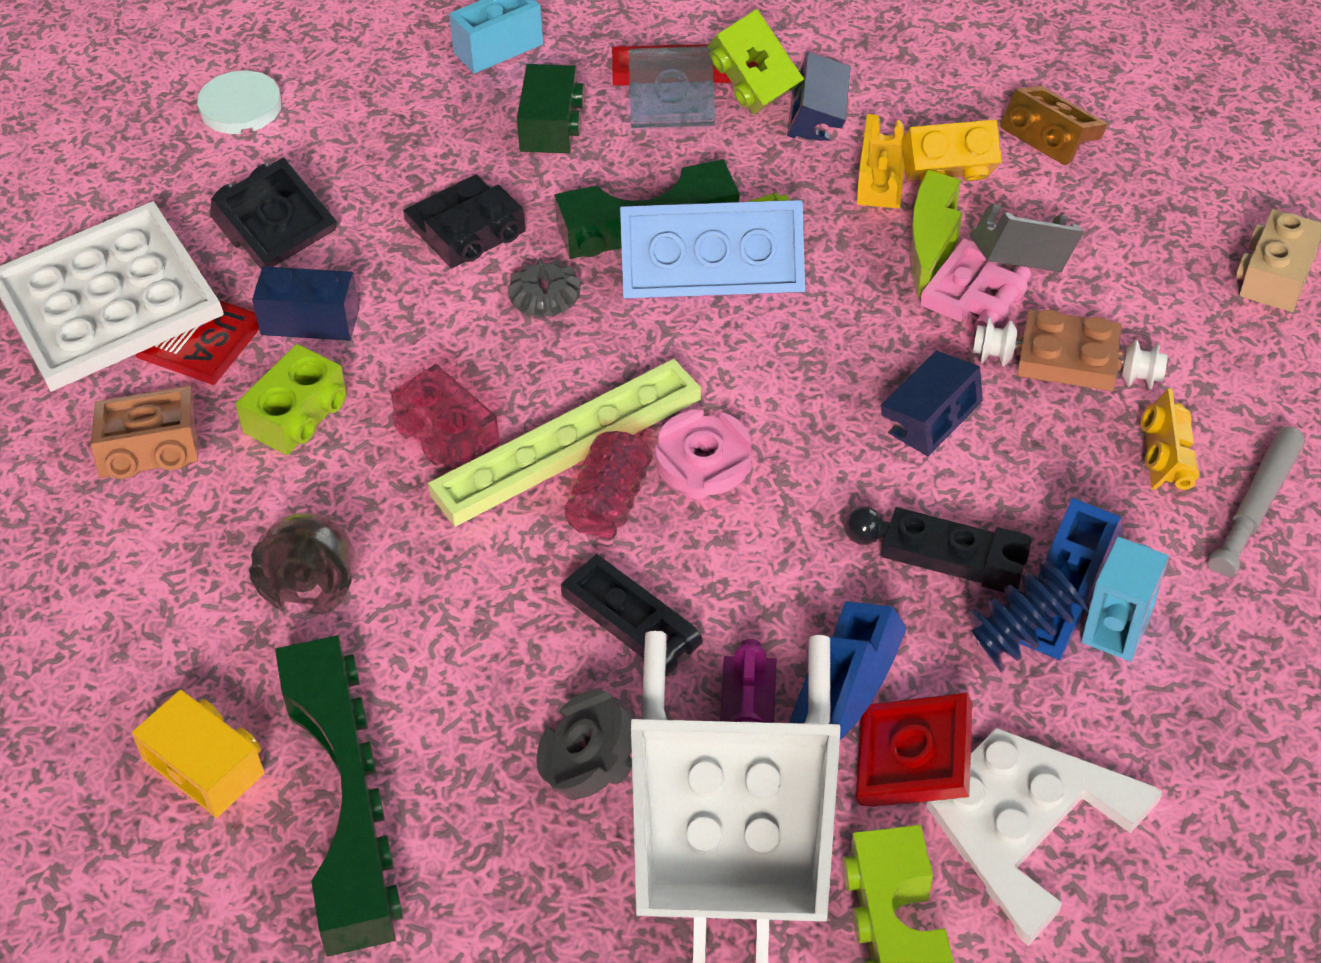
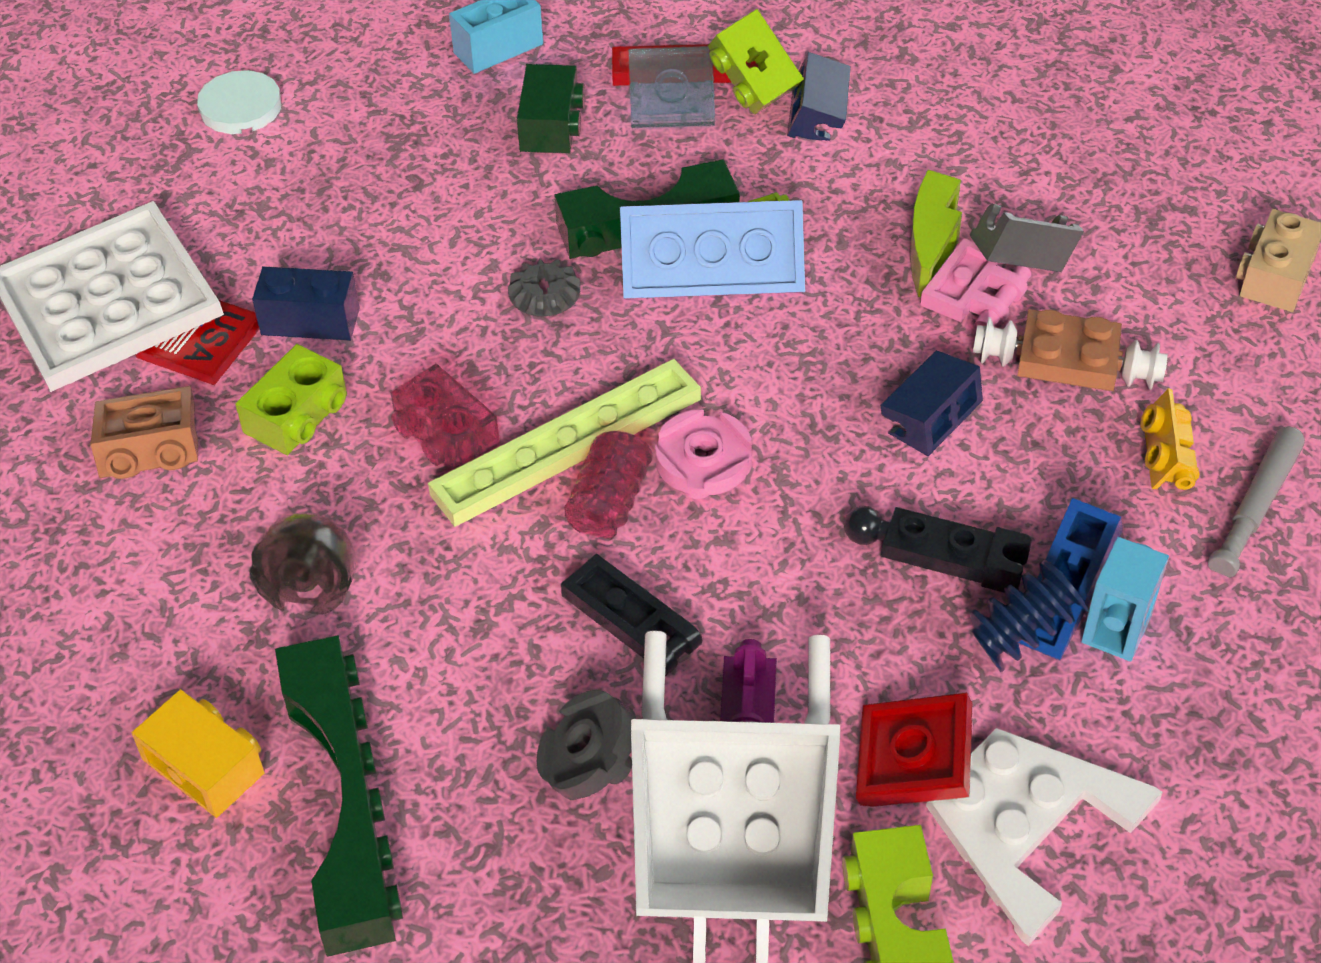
black plate [210,157,337,269] -> none
black plate [403,174,525,269] -> none
blue slope [789,601,907,740] -> none
yellow hinge [857,114,905,208] -> none
yellow brick [901,119,1002,183] -> none
pearl gold bracket [1000,86,1108,165] -> none

